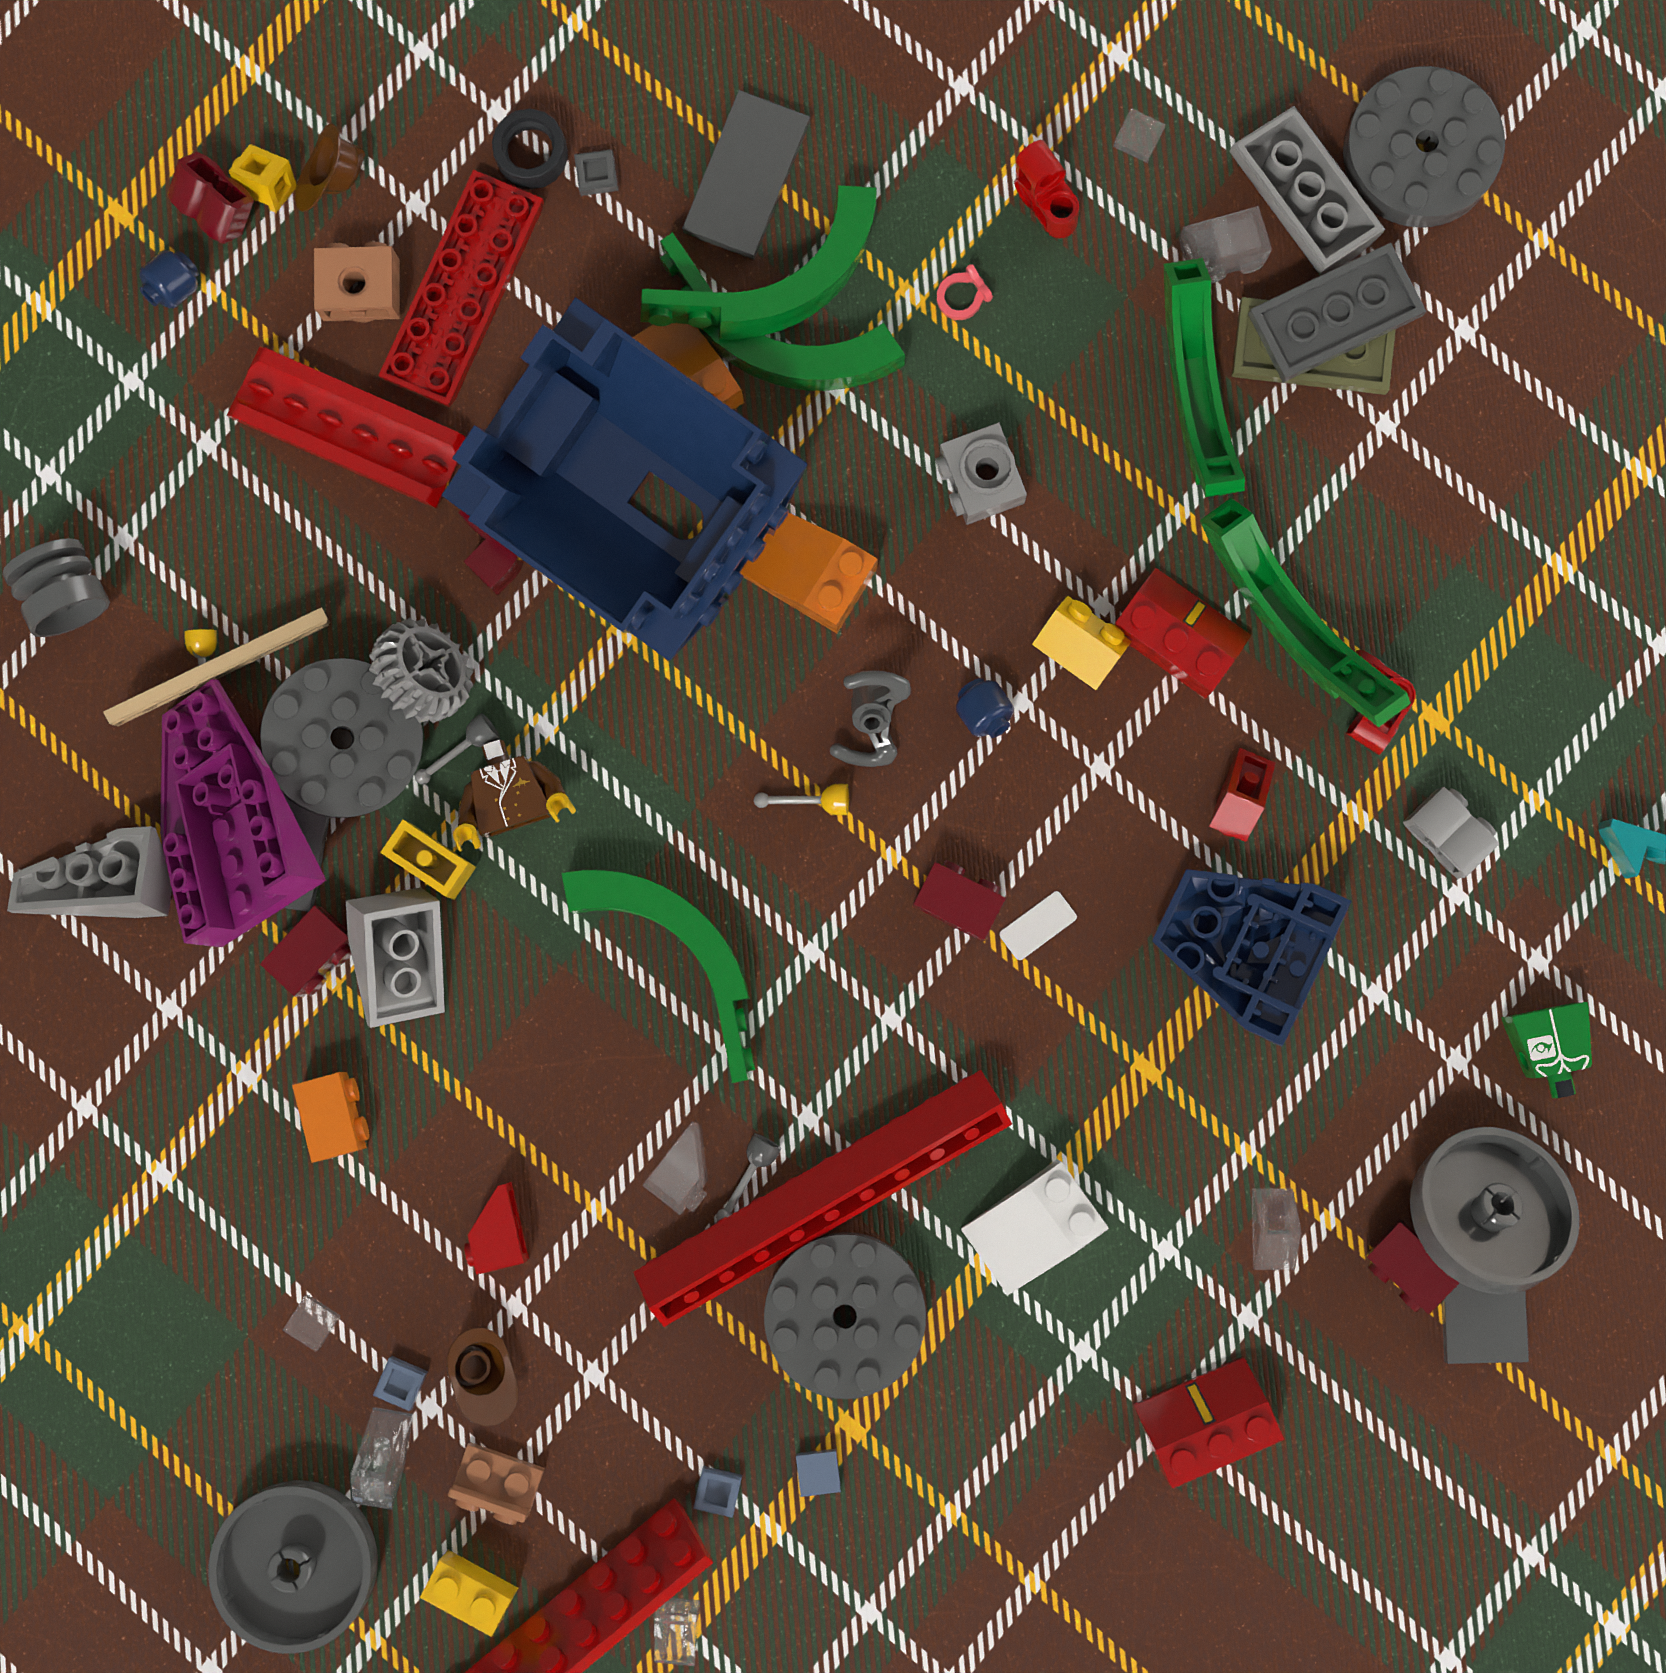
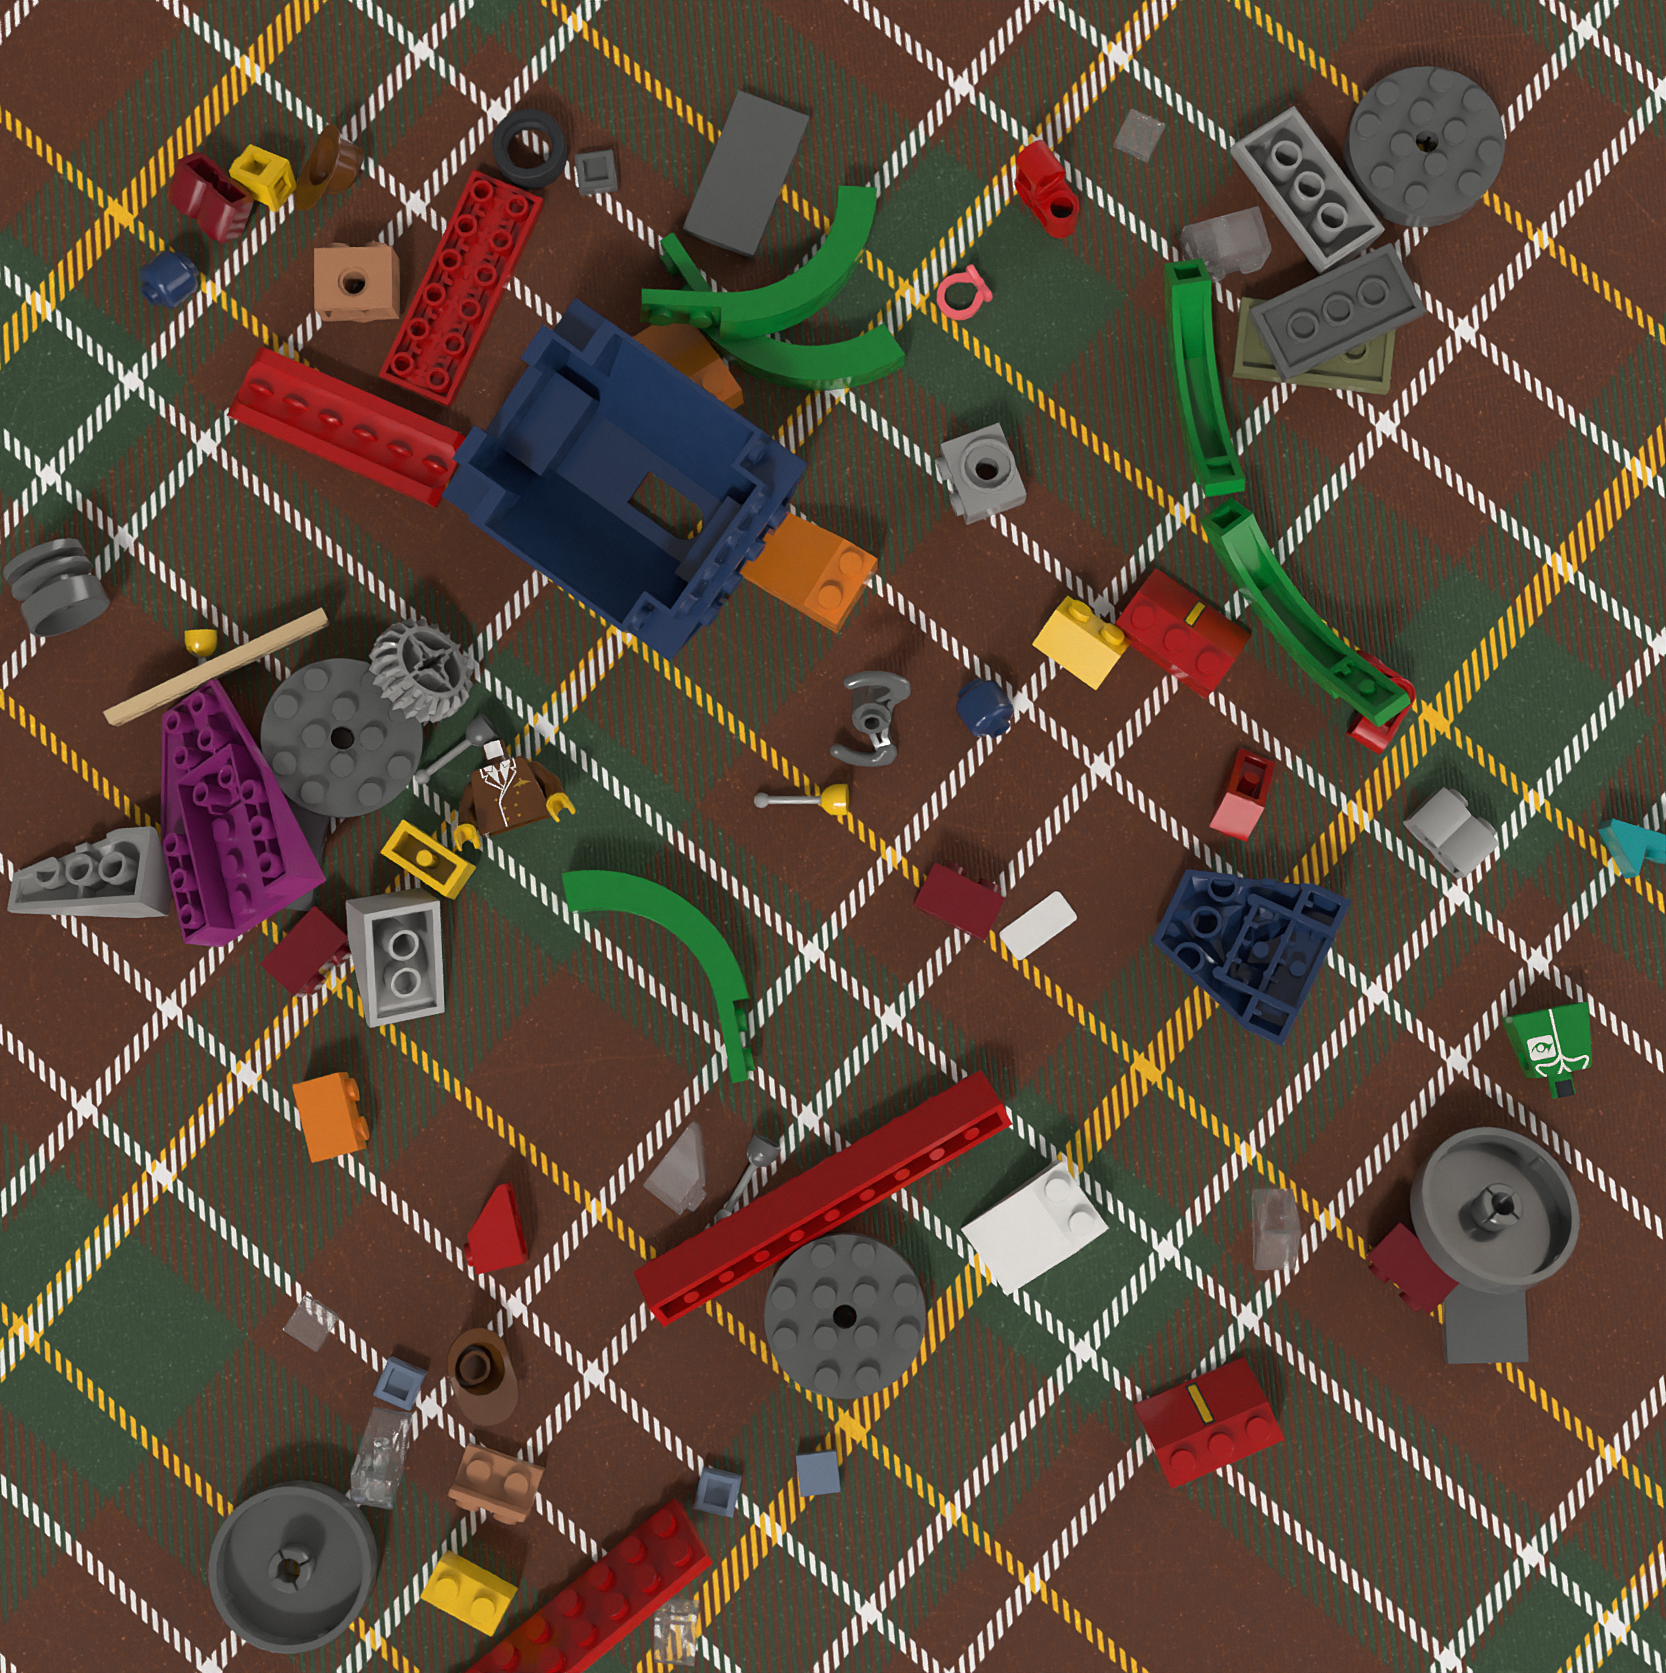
dark red brick [458,510,524,596] -> none

